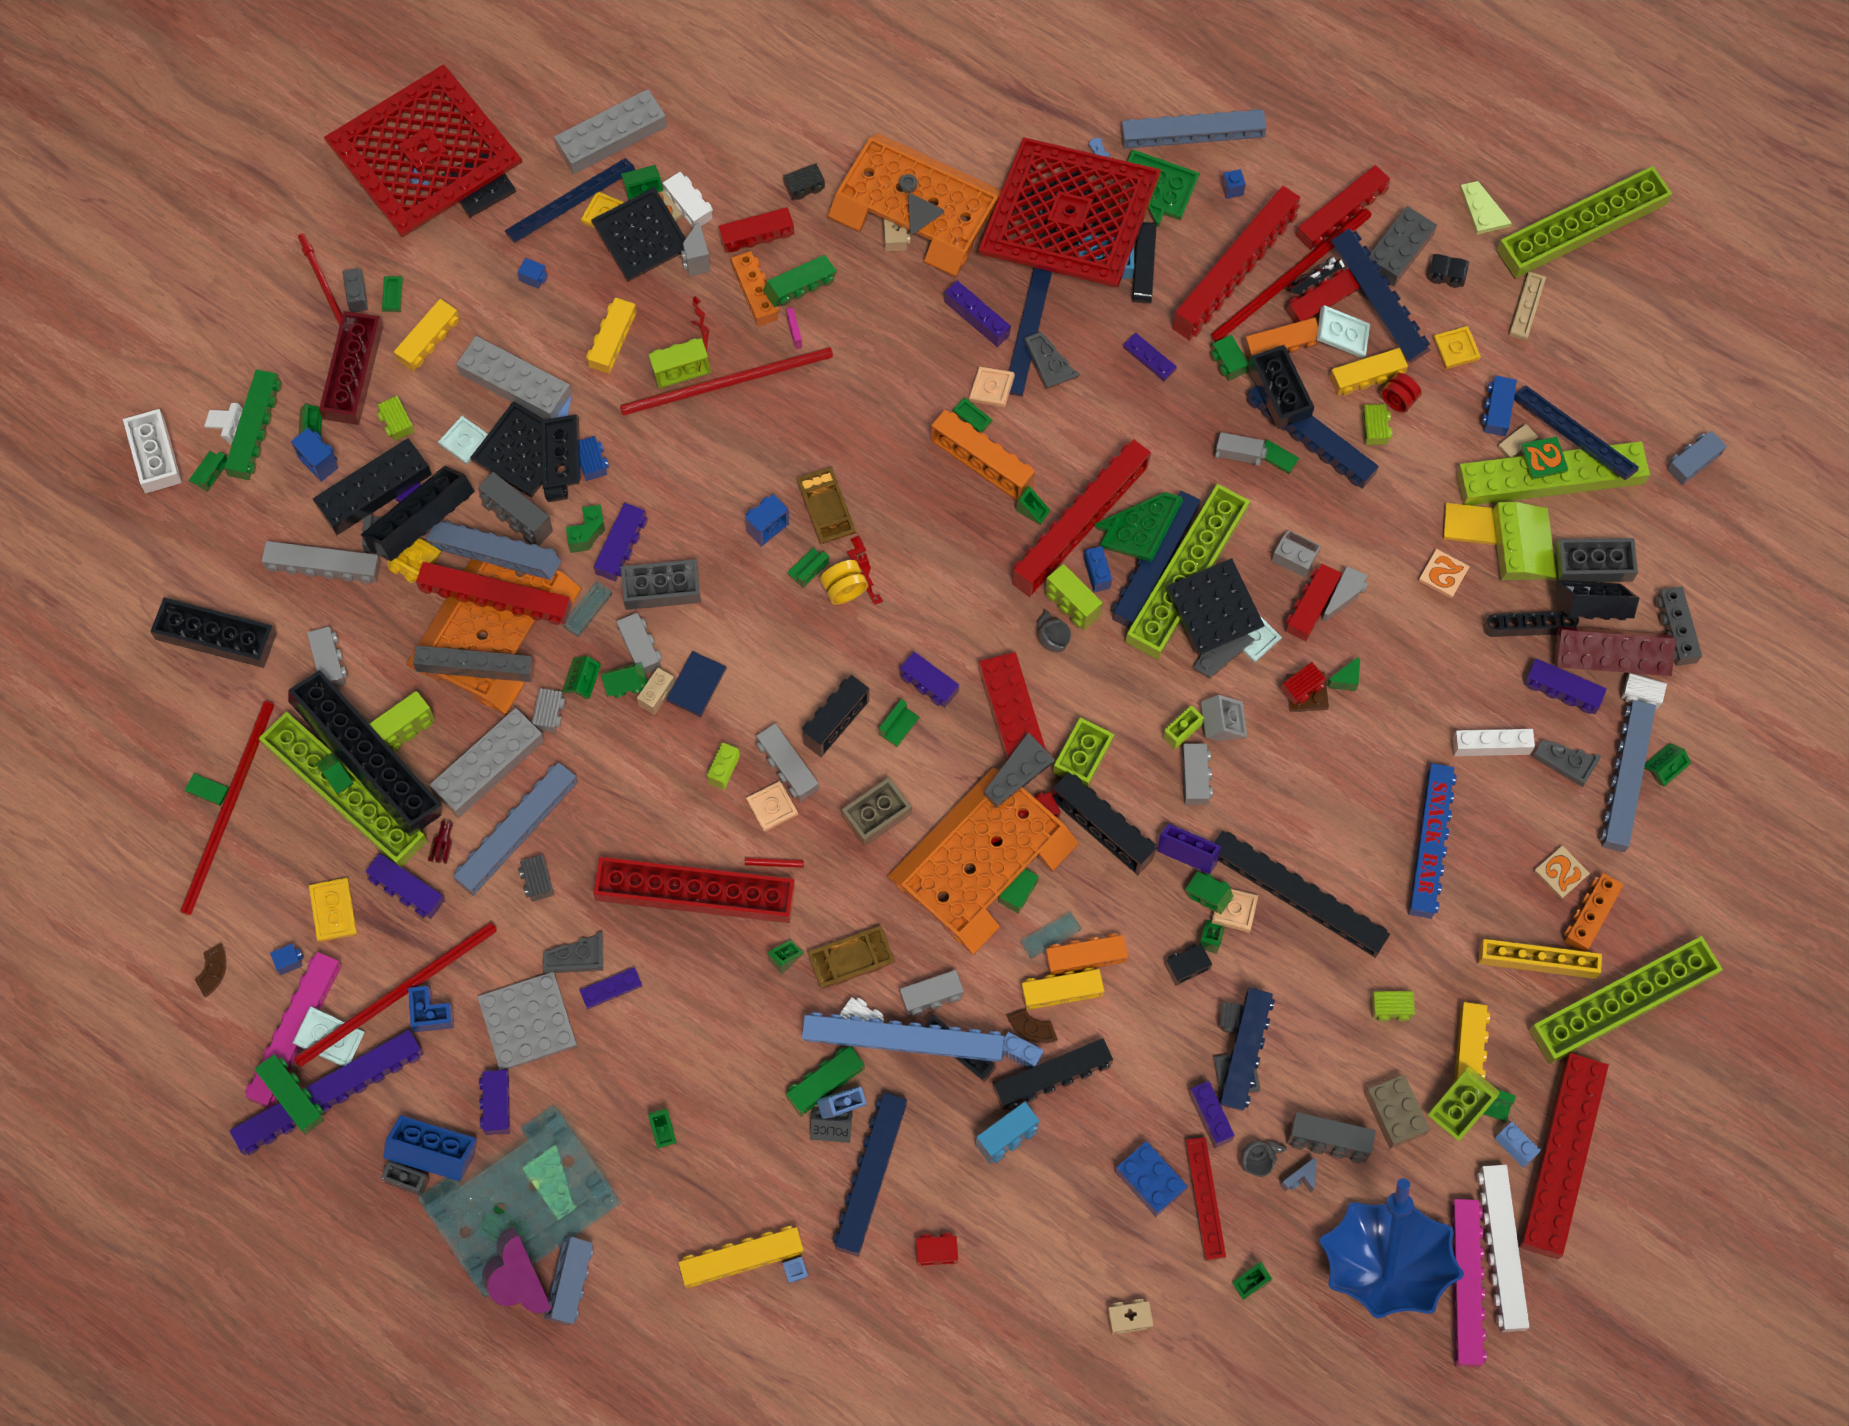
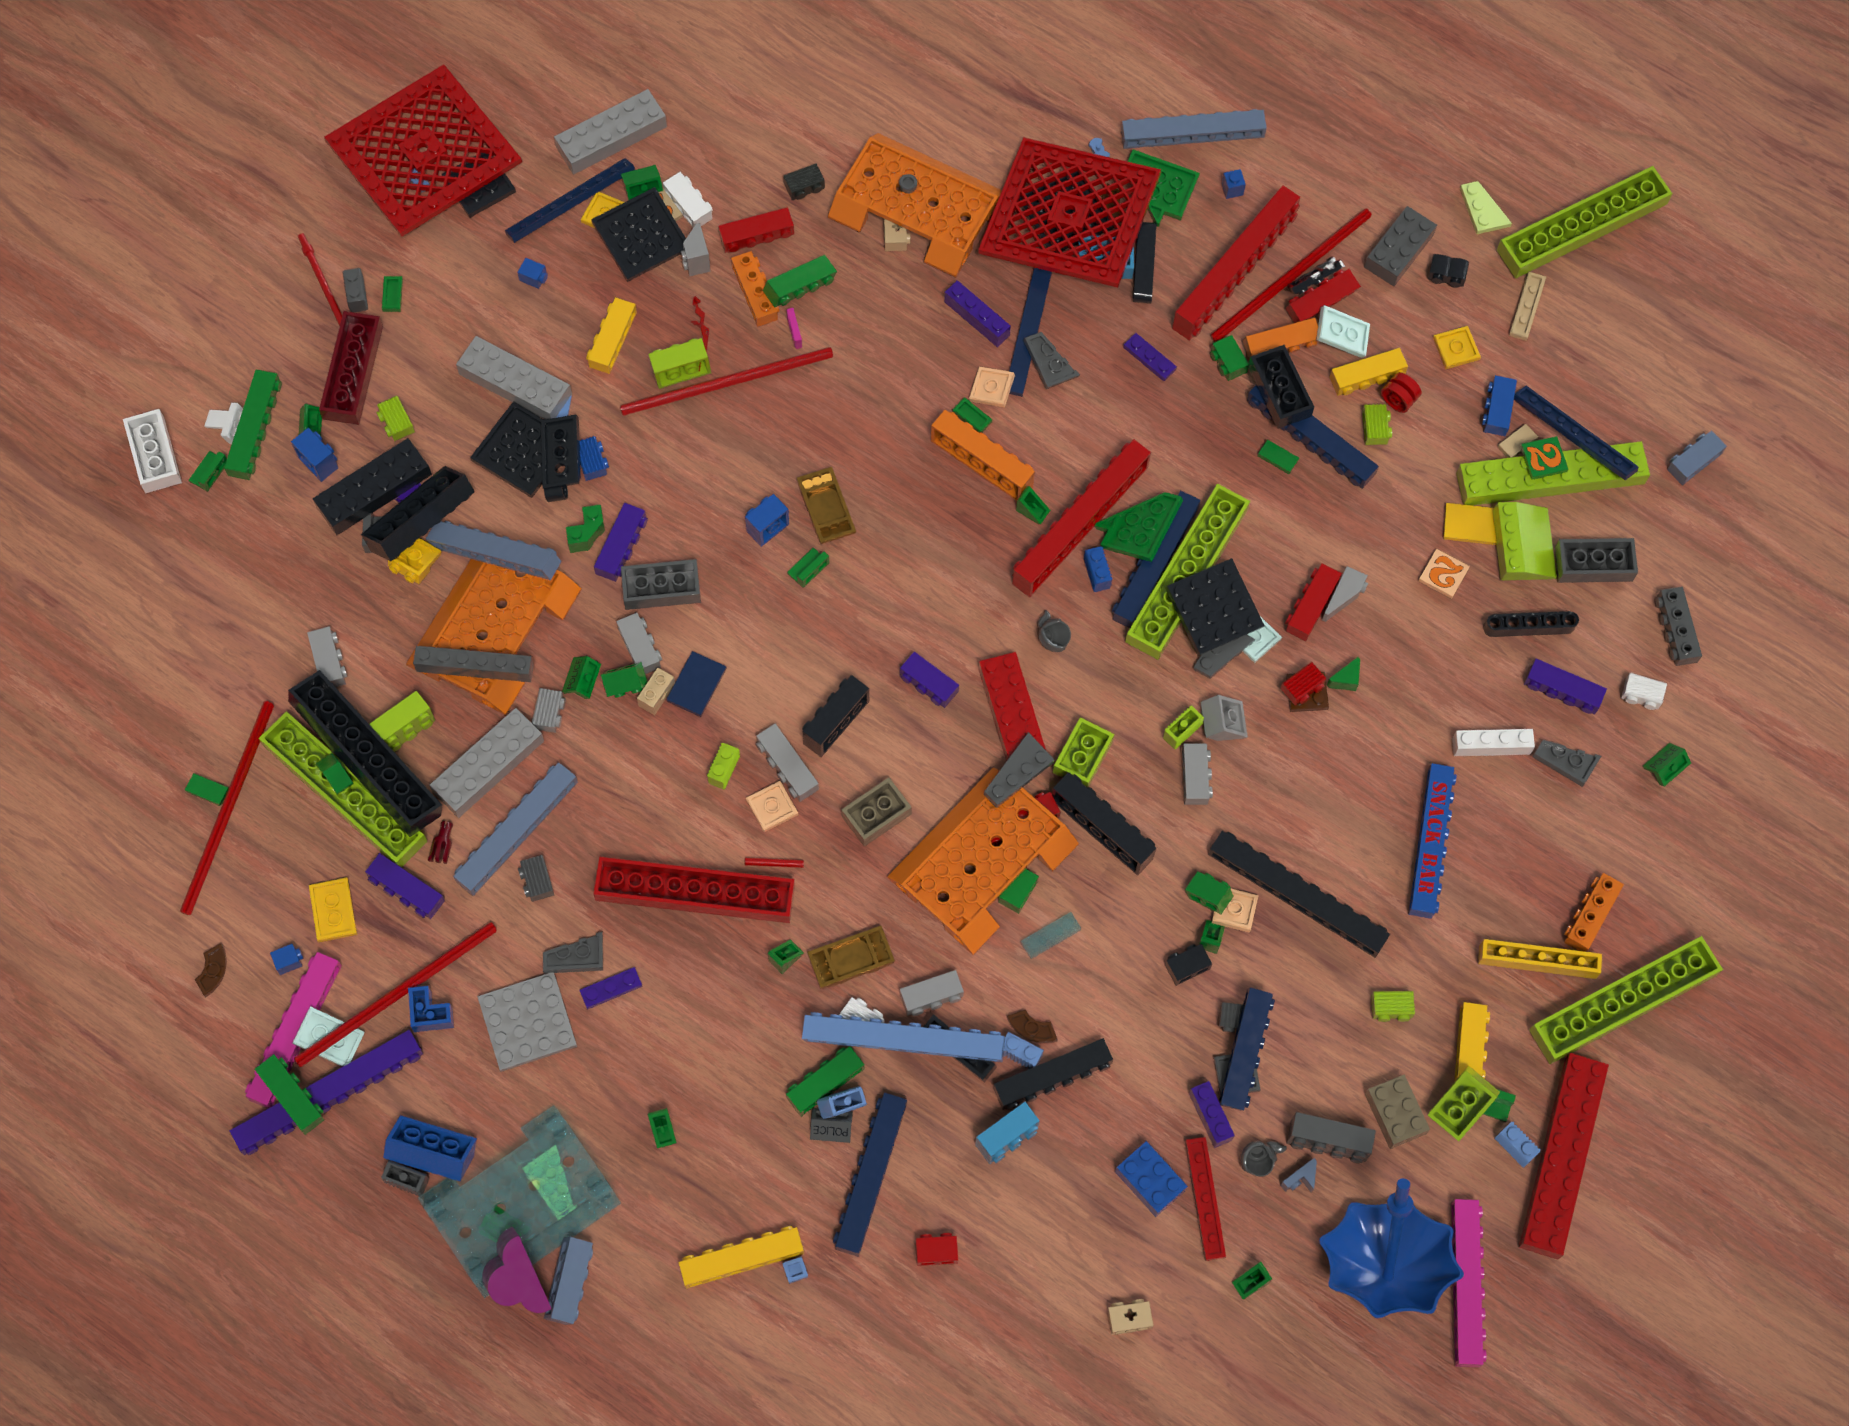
black brick [150,597,276,668] -> none
light grey brick [262,541,381,584] -> none
yellow brick [394,299,460,372] -> none
red brick [416,562,572,625] -> none
light aqua tile [438,416,488,465] -> none
dark grey brick [478,472,553,546] -> none
dark purple brick [479,1070,510,1135] -> none
clear light blue plate [562,581,612,637] -> none
yellow wheel [820,560,868,605] -> none
red piece [847,536,883,605] -> none
green panel [879,699,920,747] -> none
dark grey piece [908,194,944,234] -> none
yellow brick [1021,968,1104,1011] -> none
lime brick [1045,564,1103,631] -> none
orange brick [1045,934,1129,975] -> none
dark purple brick [1157,824,1222,874] -> none
light grey brick [1215,432,1267,466] -> none
light grey slope [1272,530,1322,578] -> none
red brick [1296,165,1390,250] -> none
dark blue brick [1331,228,1431,363] -> none
white brick [1477,1165,1529,1332] -> none
tan tile [1534,845,1590,900] -> none
dark red brick [1553,626,1676,676] -> none
black slope [1555,581,1640,620] -> none
sand blue brick [1600,700,1656,853] -> none

